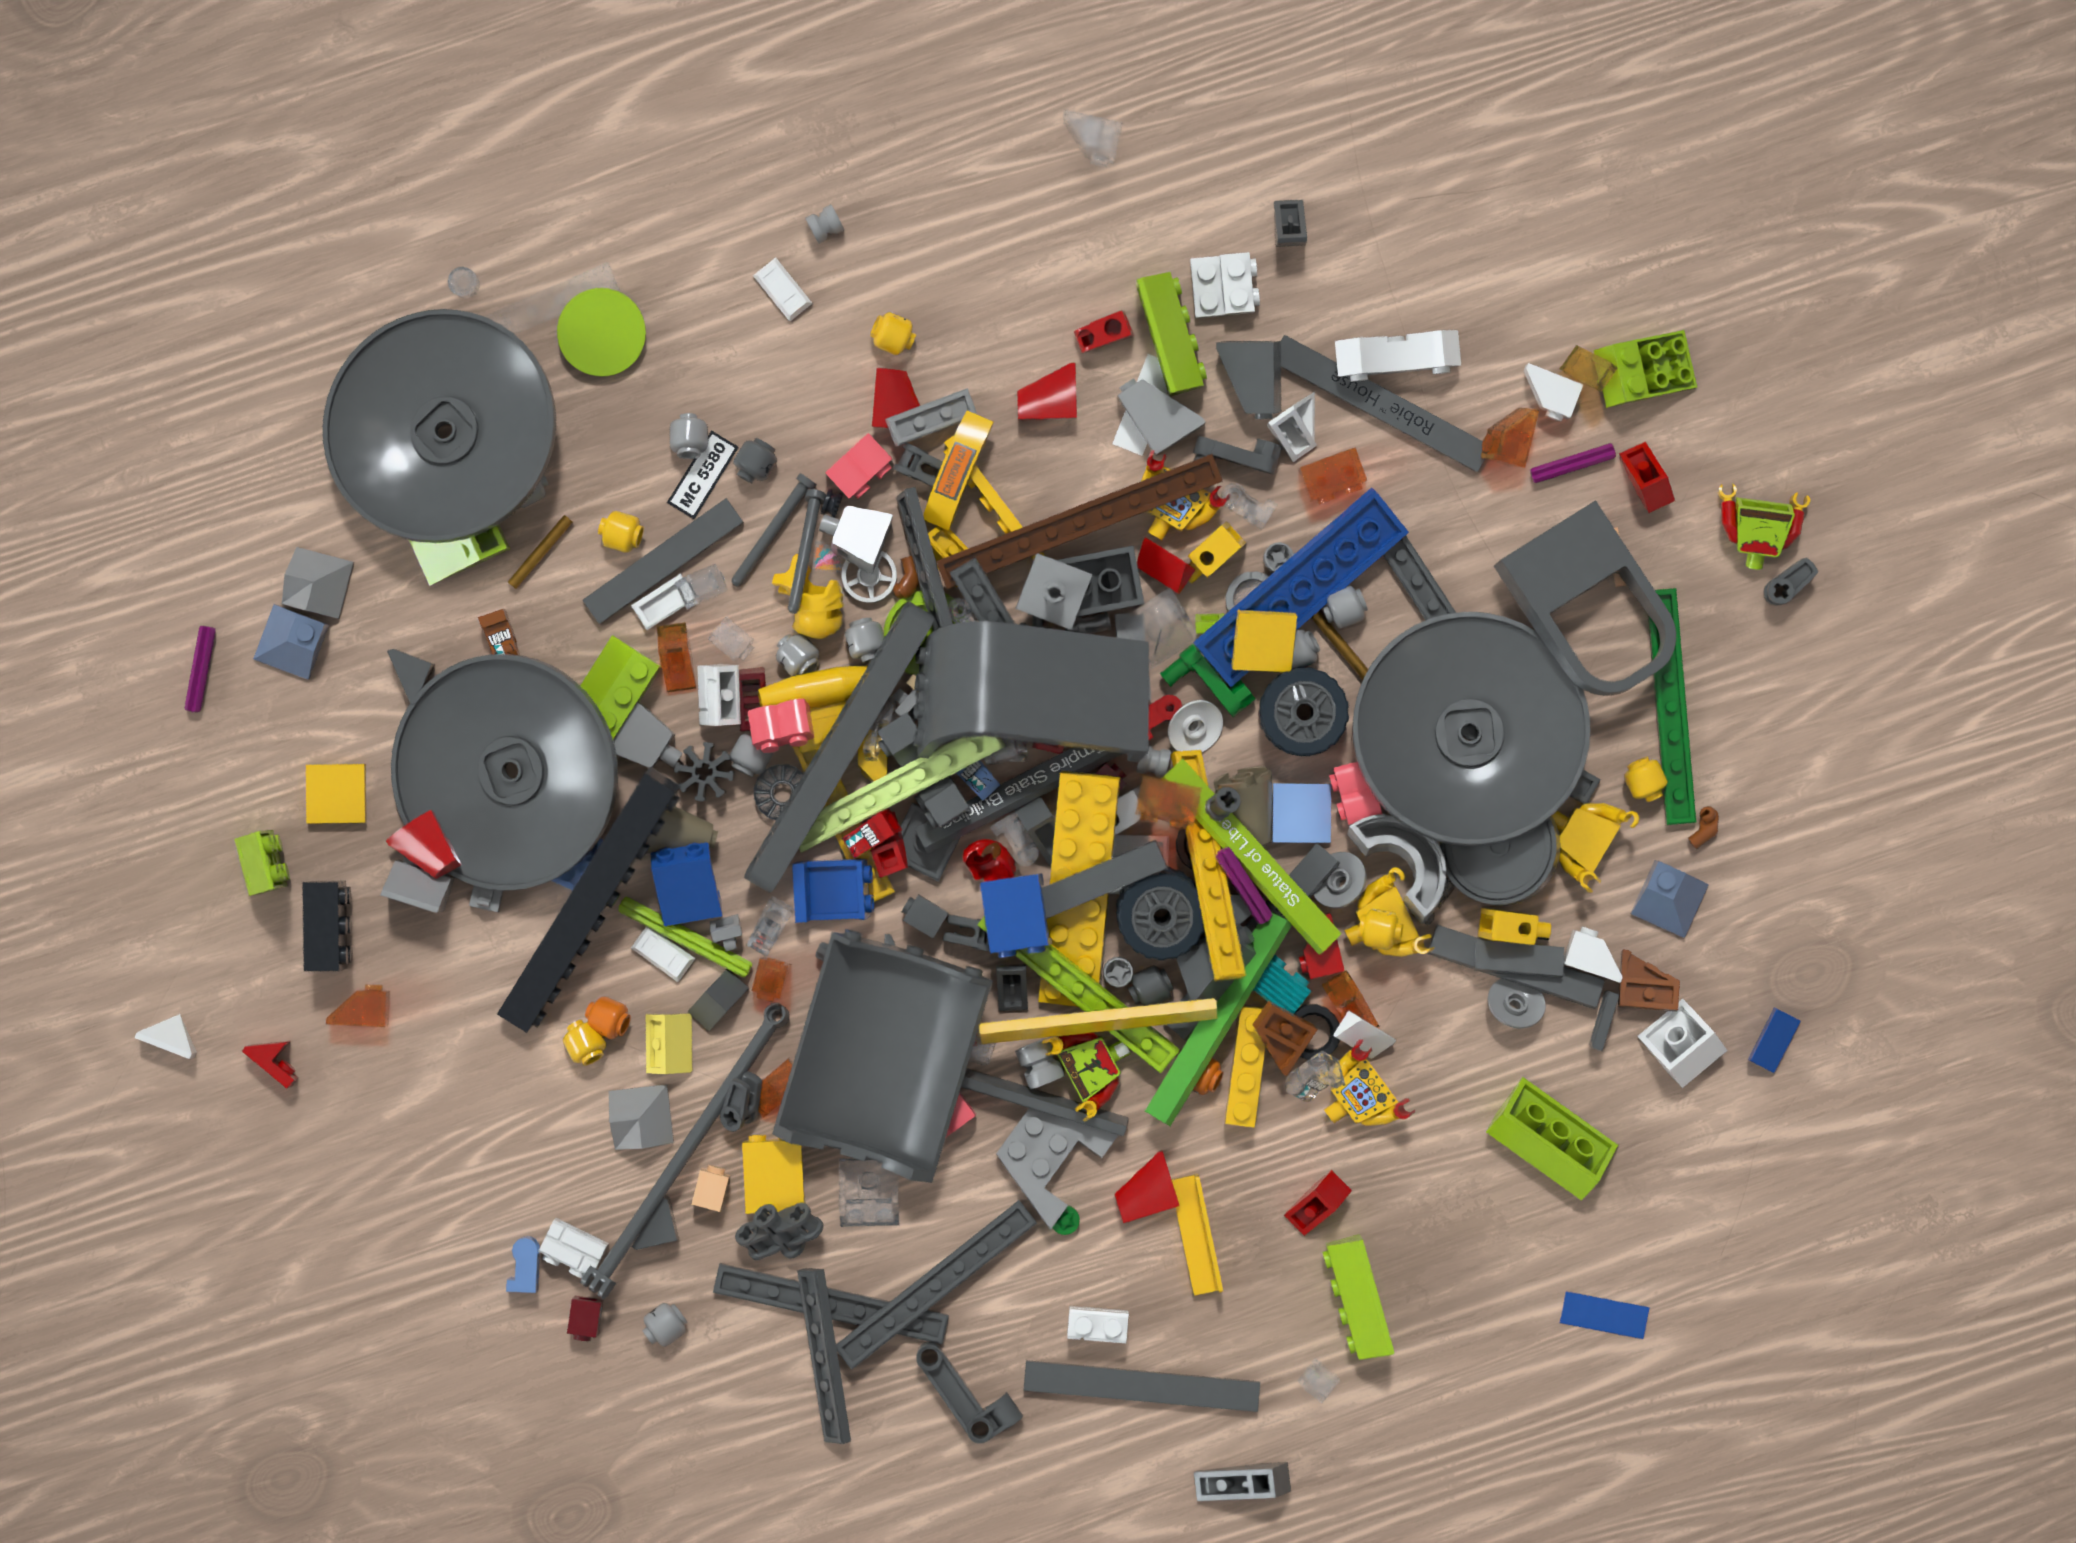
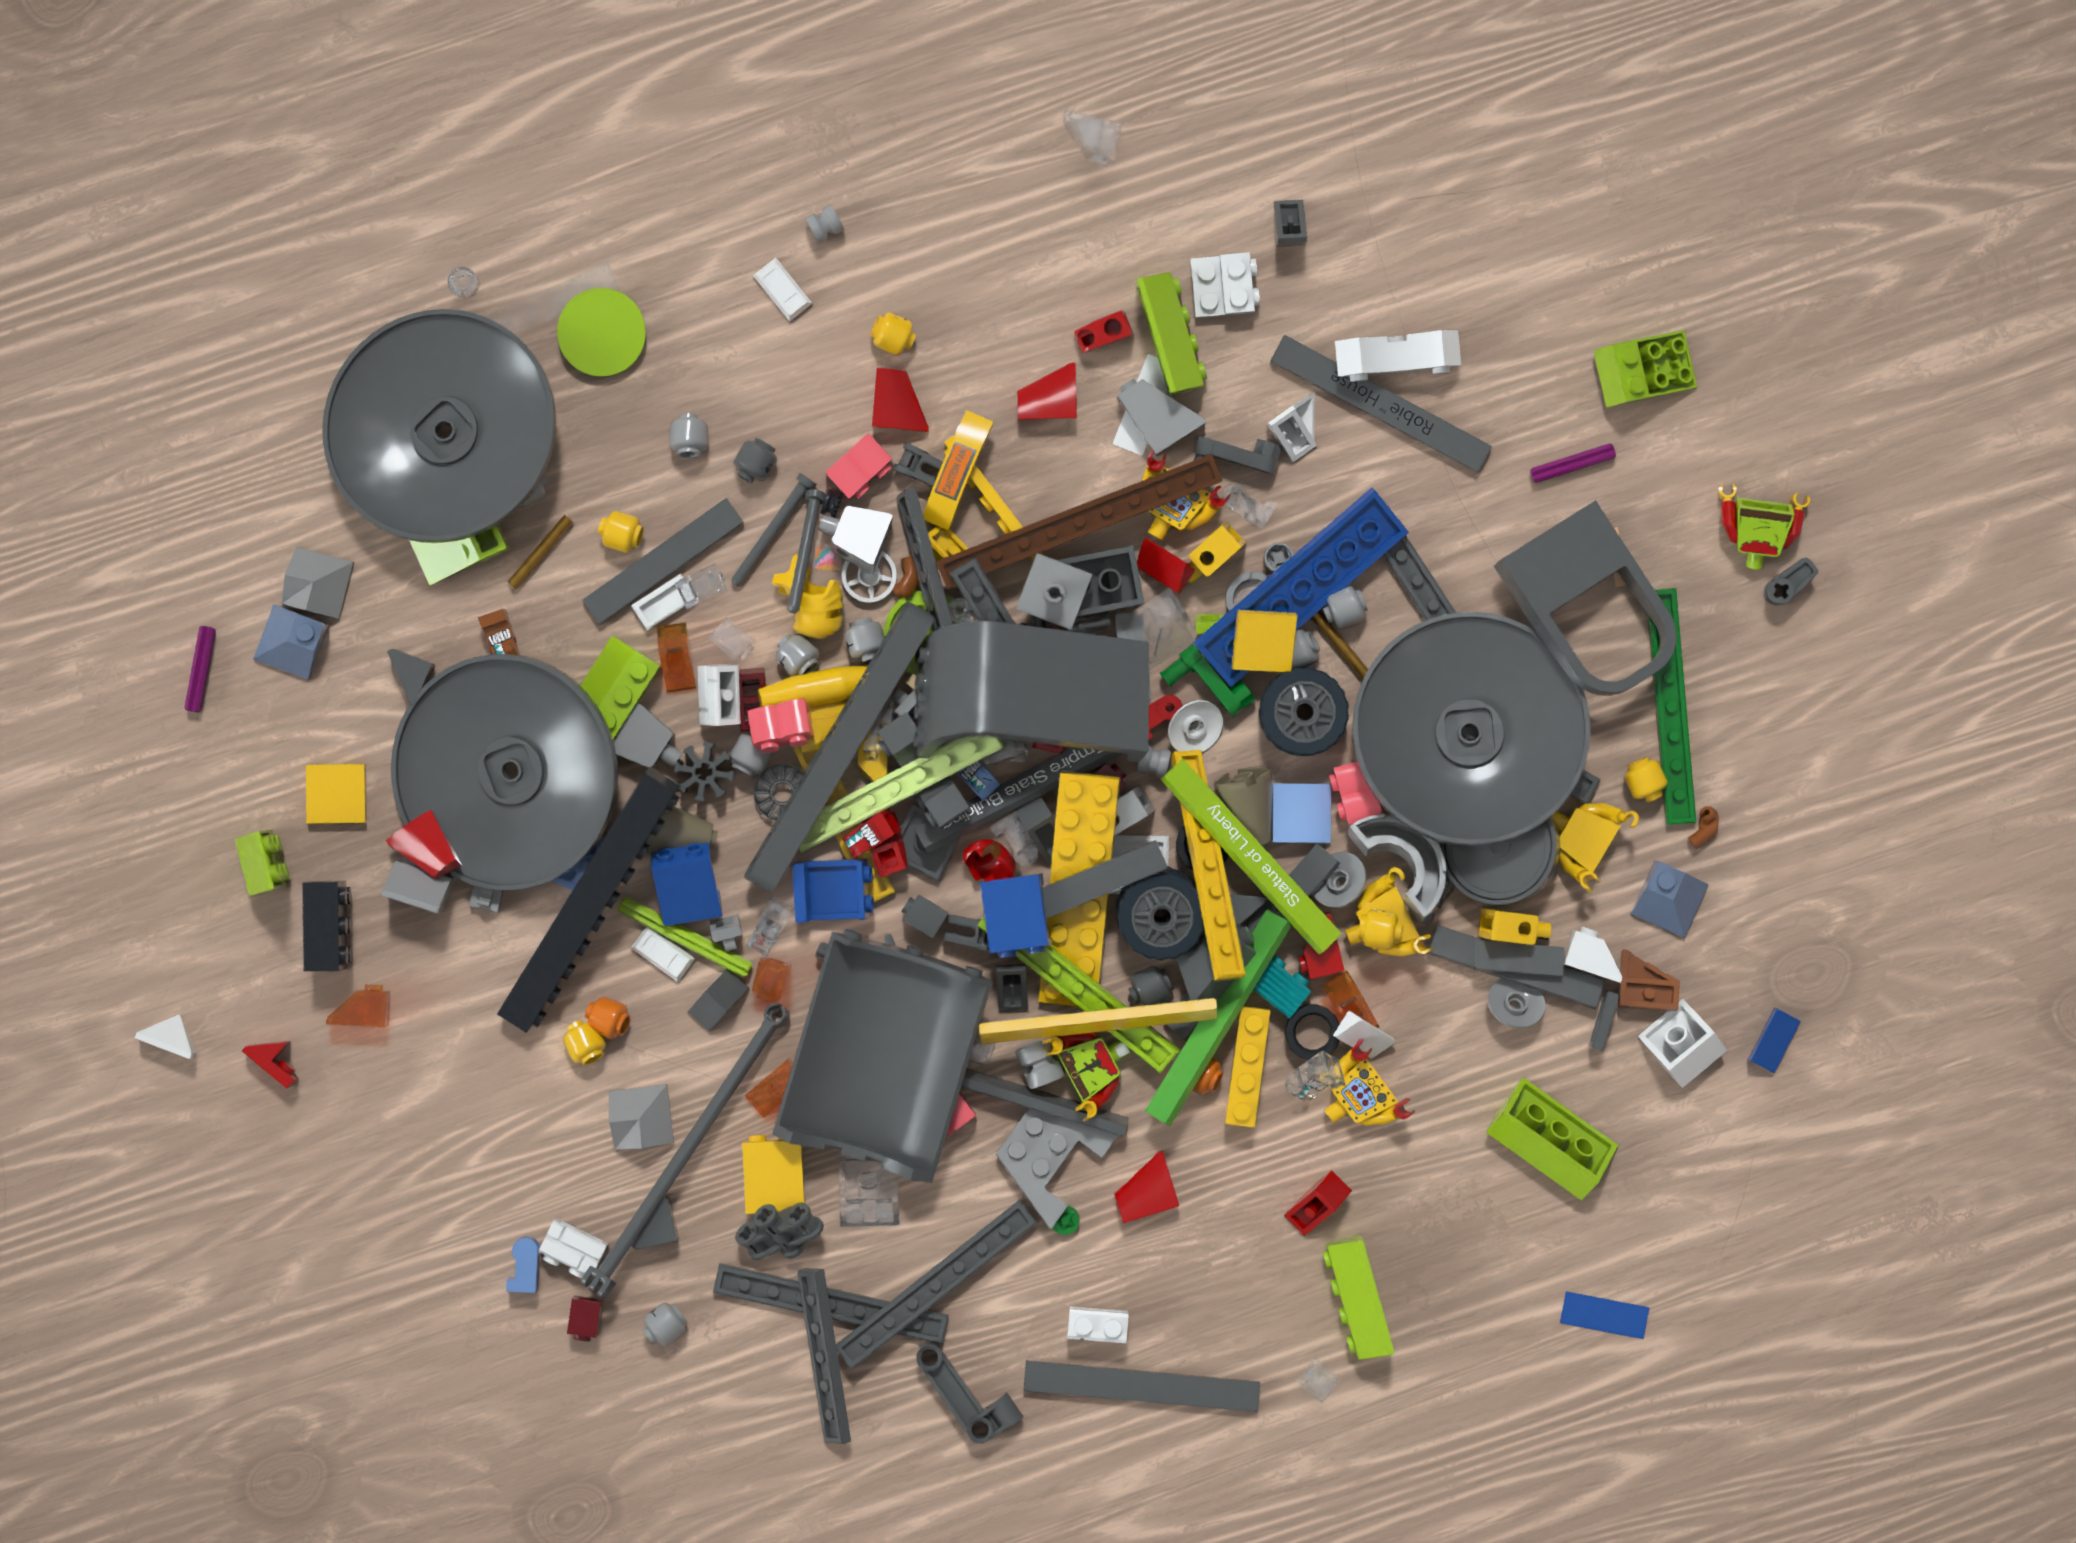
light yellow panel [645,1013,692,1074] -> none
sticker [667,430,739,519] -> none
light nougat brick [691,1165,730,1212] -> none
dark grey piece [720,1071,762,1132] -> none
light grey tile [885,388,977,447] -> none
light grey wheel [1103,957,1133,987] -> none
clear orange brick [1135,775,1202,830] -> none
yellow panel [1172,1174,1224,1296] -> none
dark grey slope [1194,1462,1291,1501] -> none
dark grey bush [1205,787,1241,821] -> none
dark grey slope [1216,341,1282,419] -> none
magenta axle [1216,847,1272,924] -> none
dark orange wing [1253,1001,1318,1076] -> none
clear orange brick [1299,447,1367,505] -> none
clear orange slope [1481,408,1539,468] -> none
white slope [1524,363,1583,422] -> none
clear yellow tile [1560,345,1618,392] -> none
red slope [1619,441,1675,513] -> none

